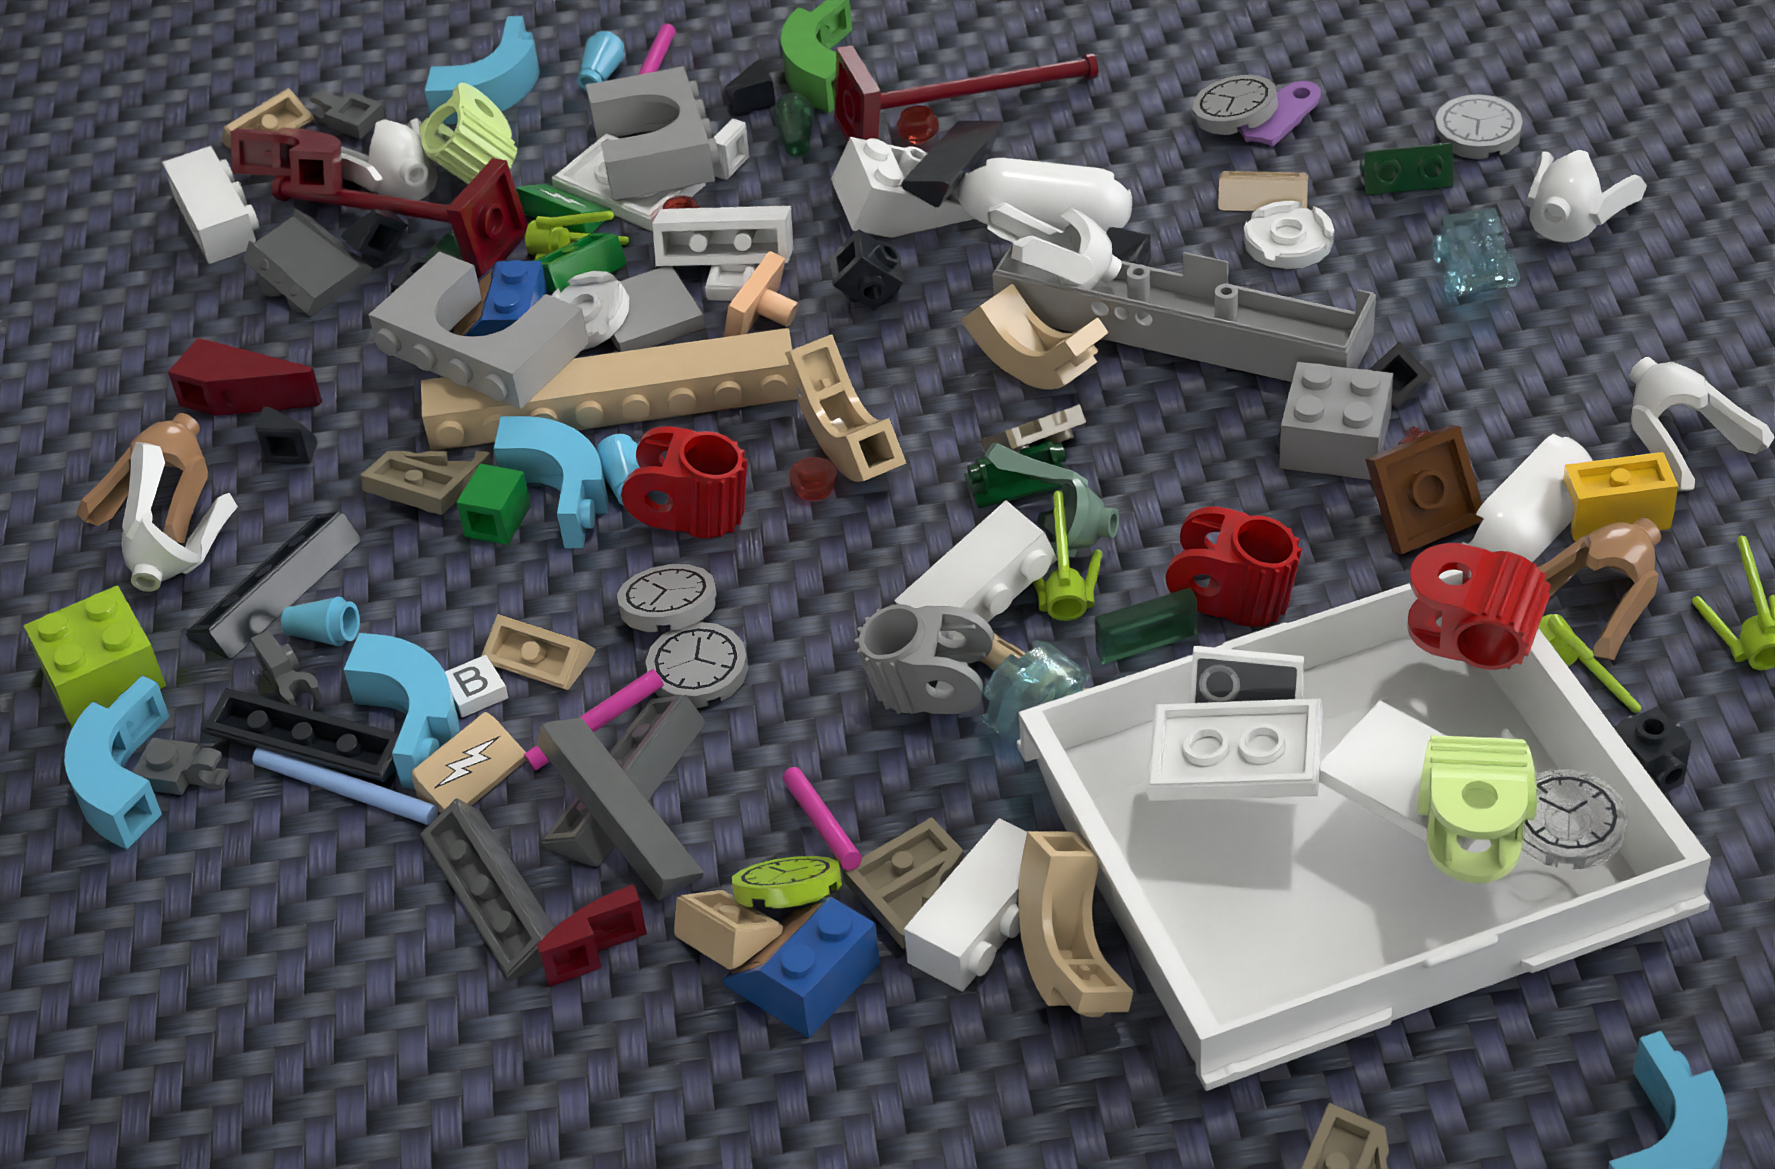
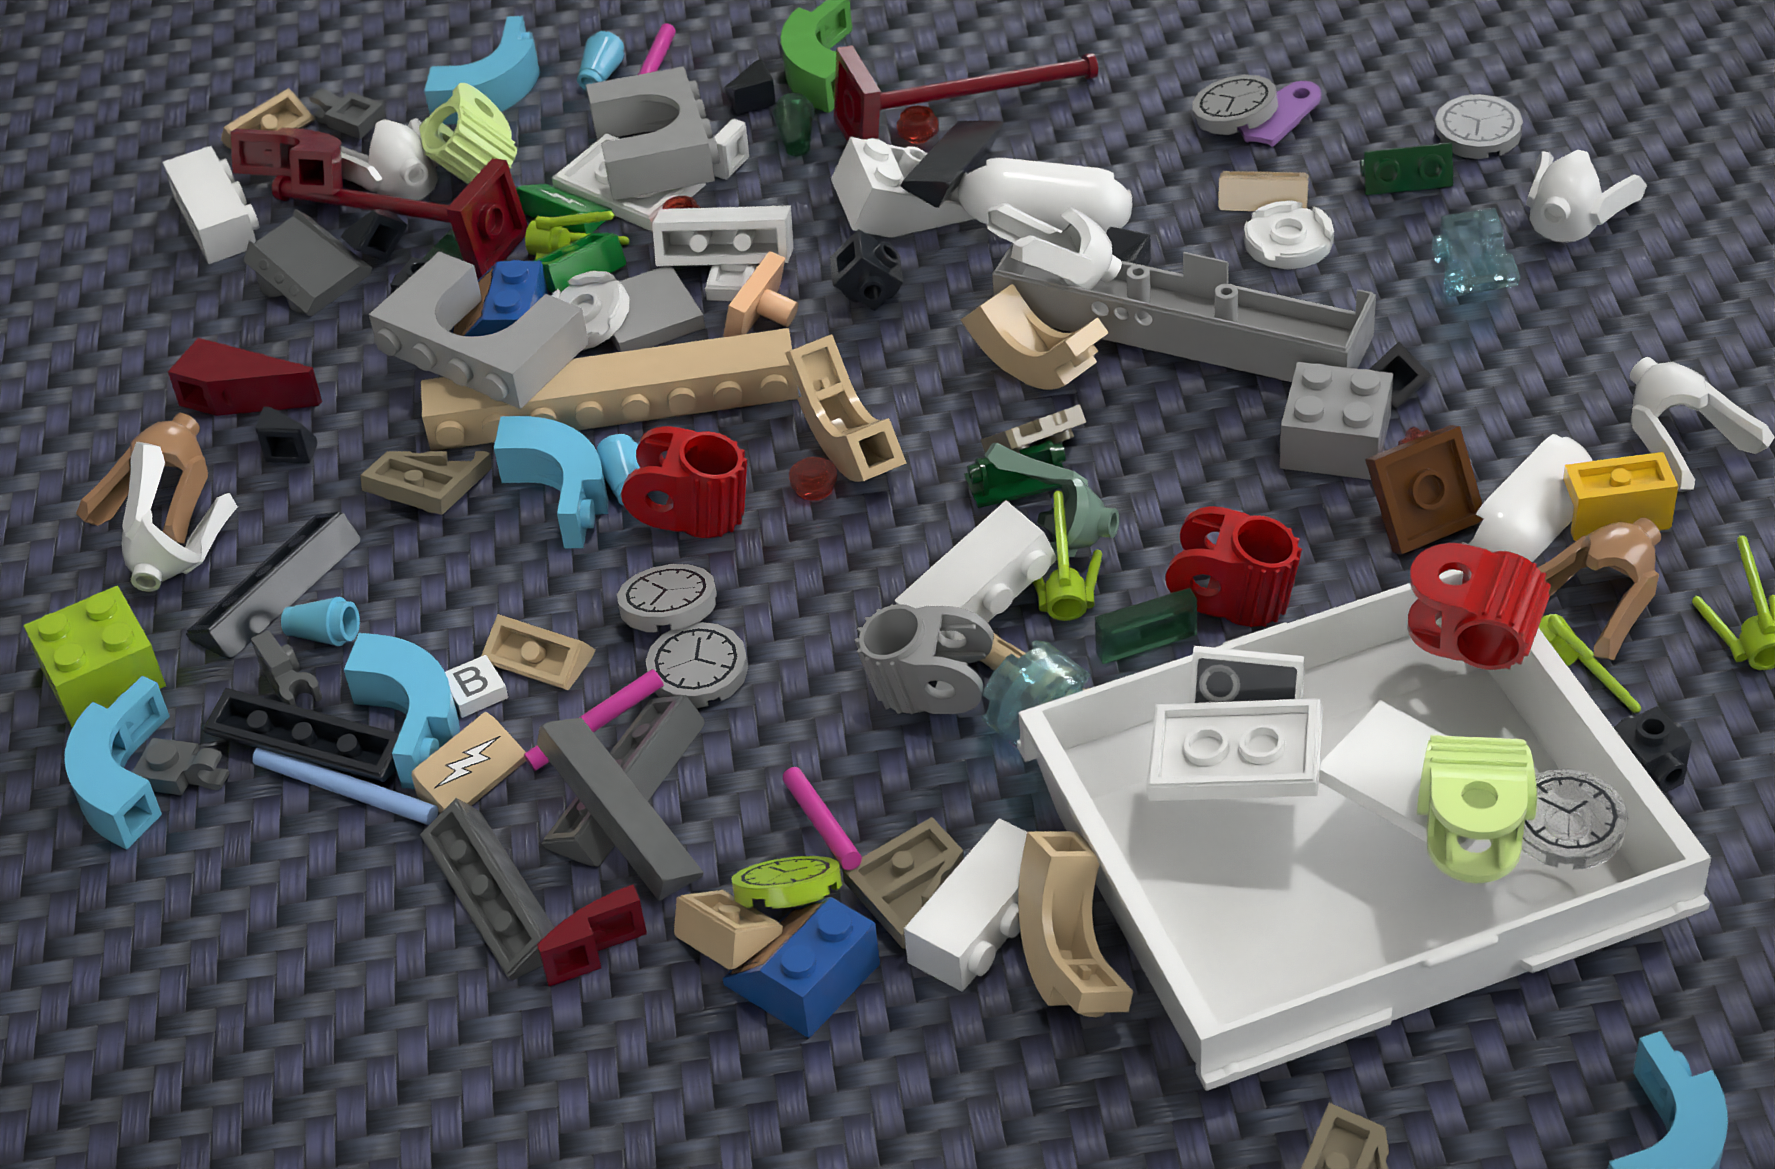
green brick [456,463,531,545] -> none

